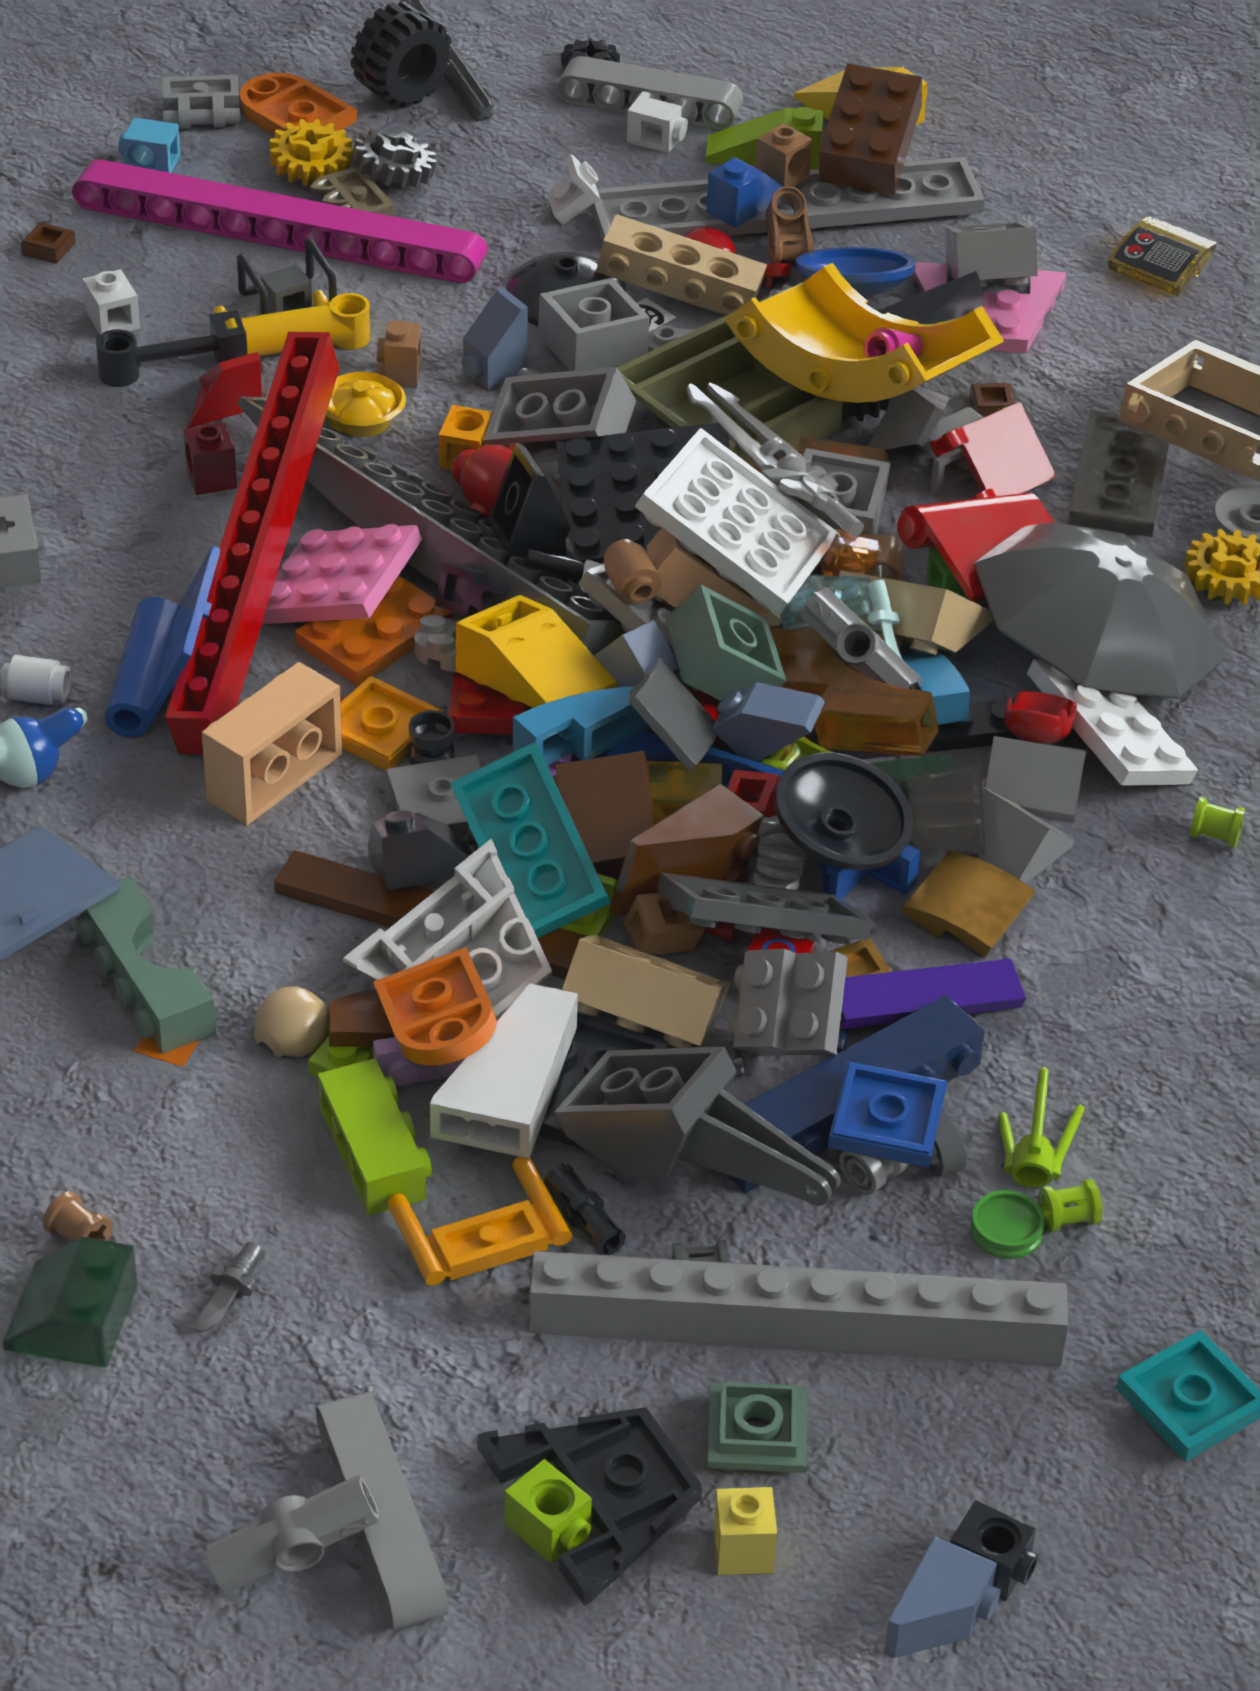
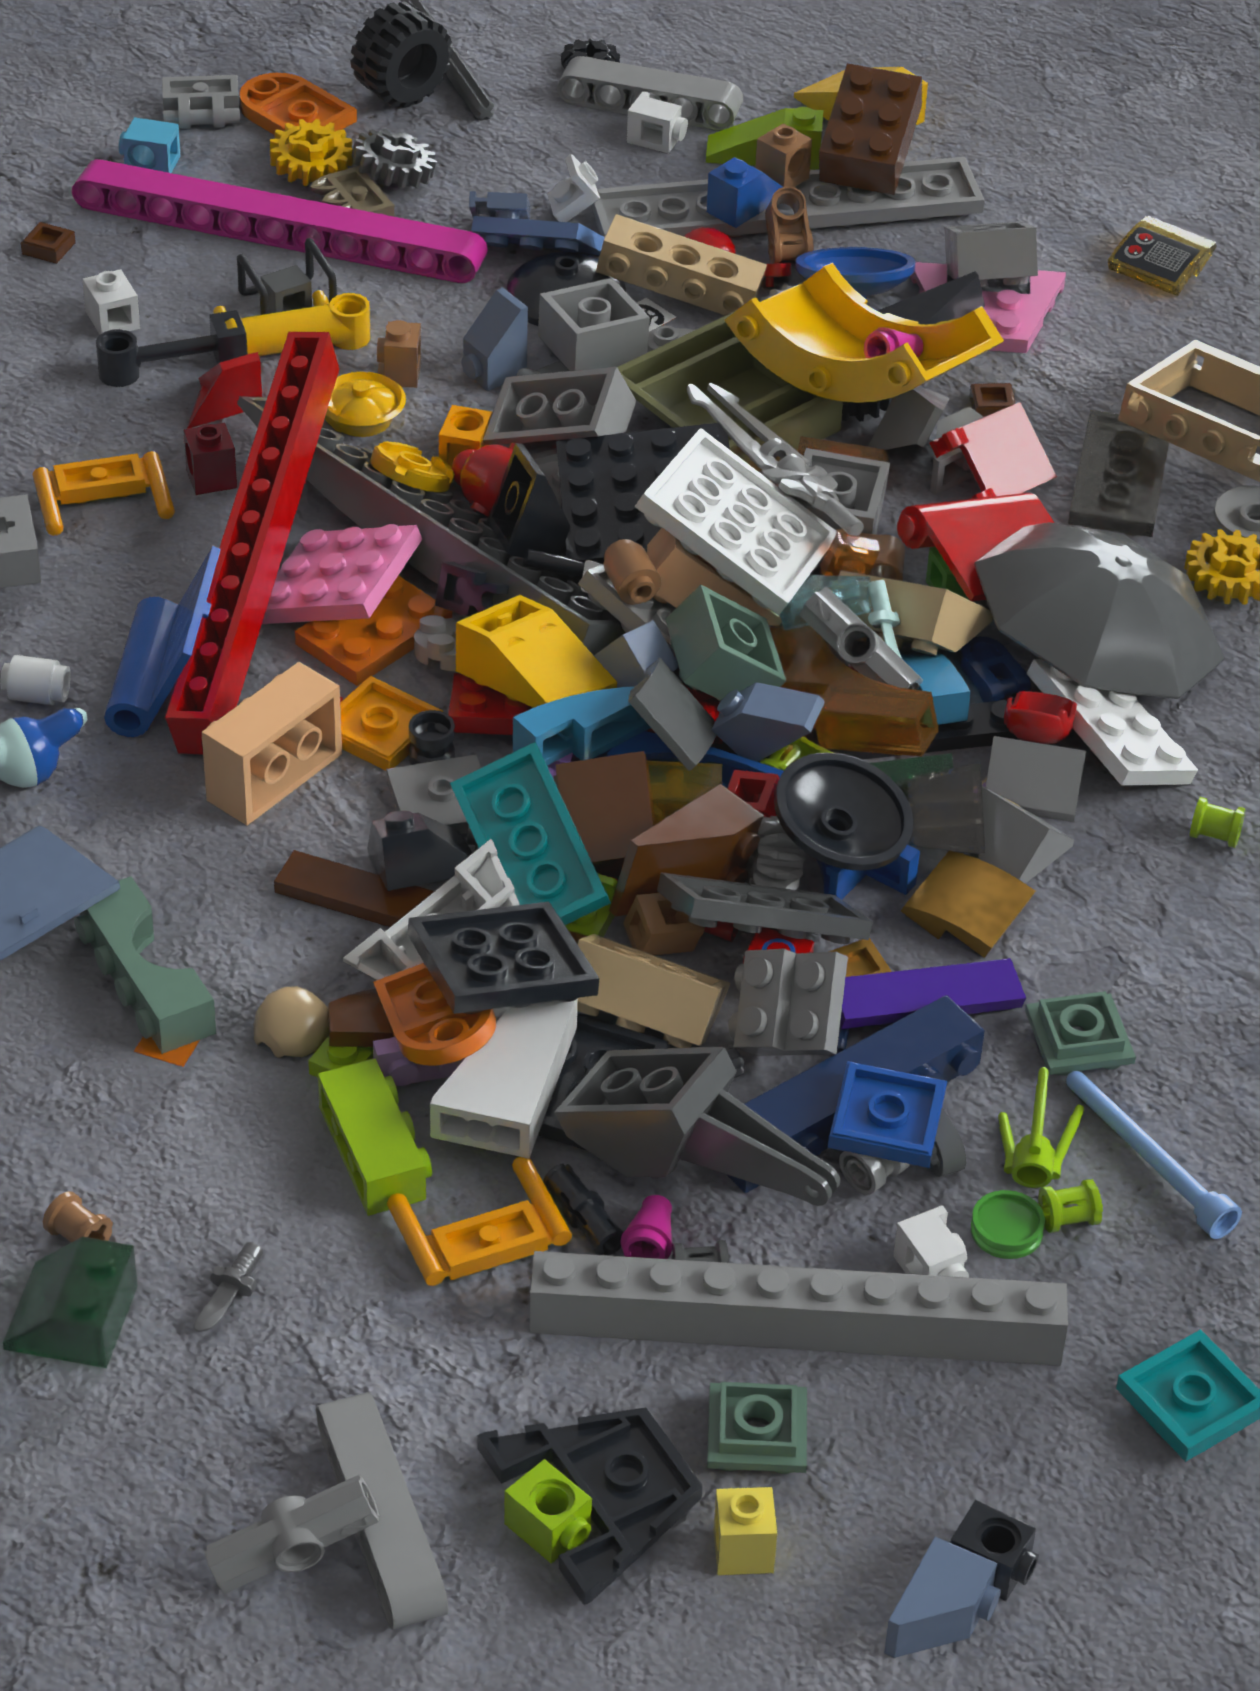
none -> light orange plate [32,451,175,536]
none -> yellow tile [370,441,454,492]
none -> black plate [408,901,600,1014]
none -> sand blue plate [469,191,530,220]
none -> medium blue wing [471,216,605,256]
none -> dark pink cone [621,1195,672,1259]
none -> white brick [894,1205,969,1278]
none -> dark blue plate [960,636,1031,702]
none -> sand green piece [1025,991,1136,1076]
none -> light blue piece [1066,1071,1242,1239]

